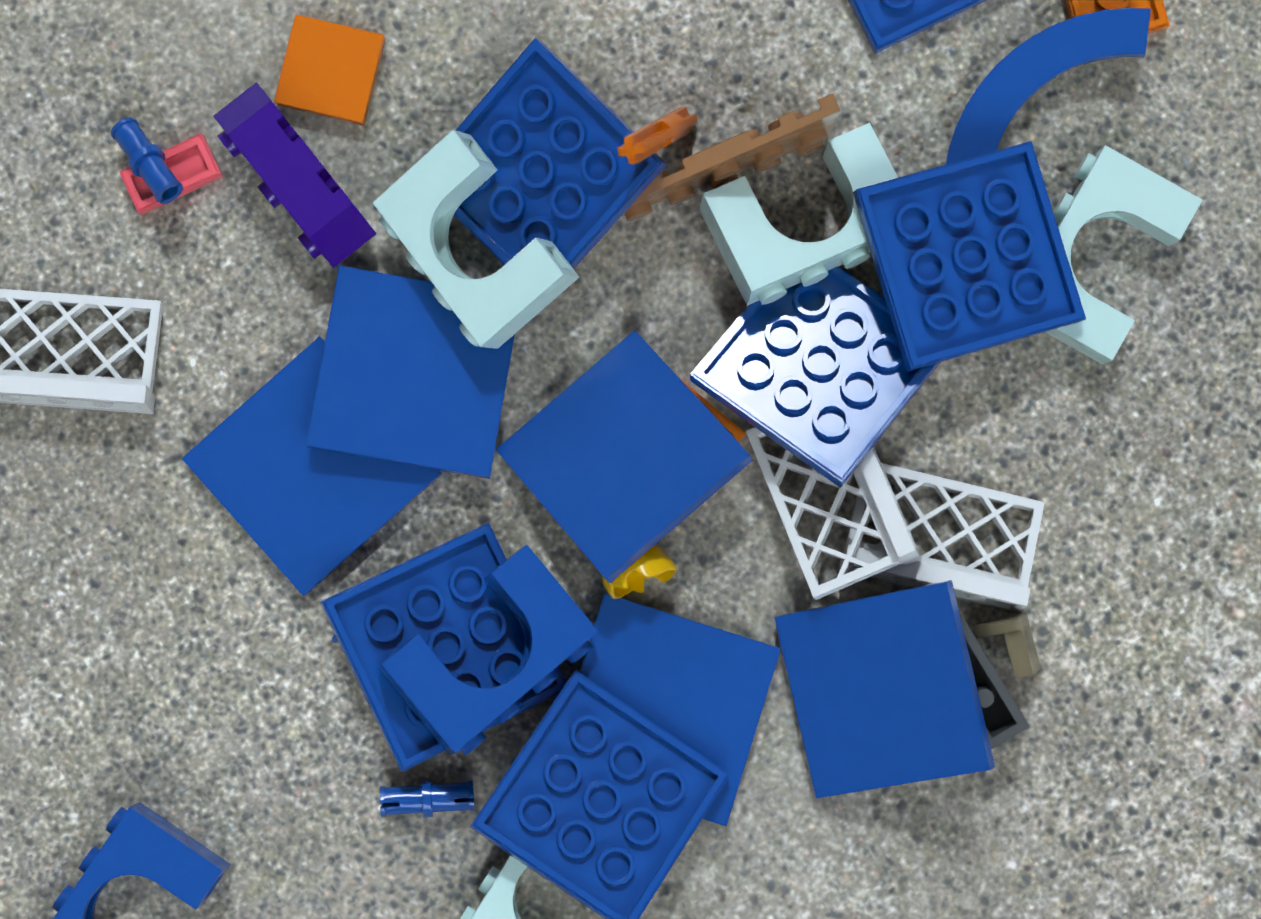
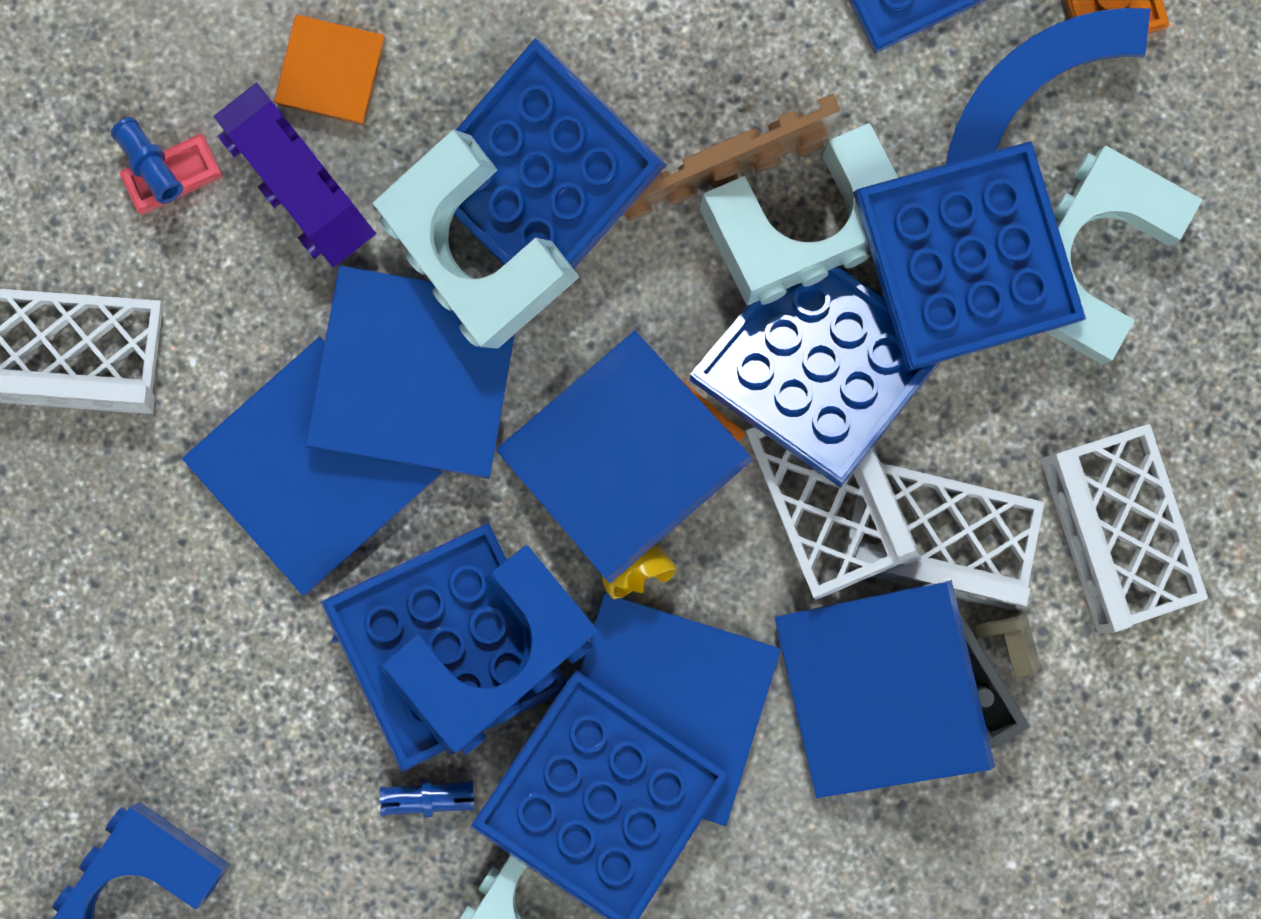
orange axle [617,107,697,165] -> none
none -> white fence [1040,424,1208,634]

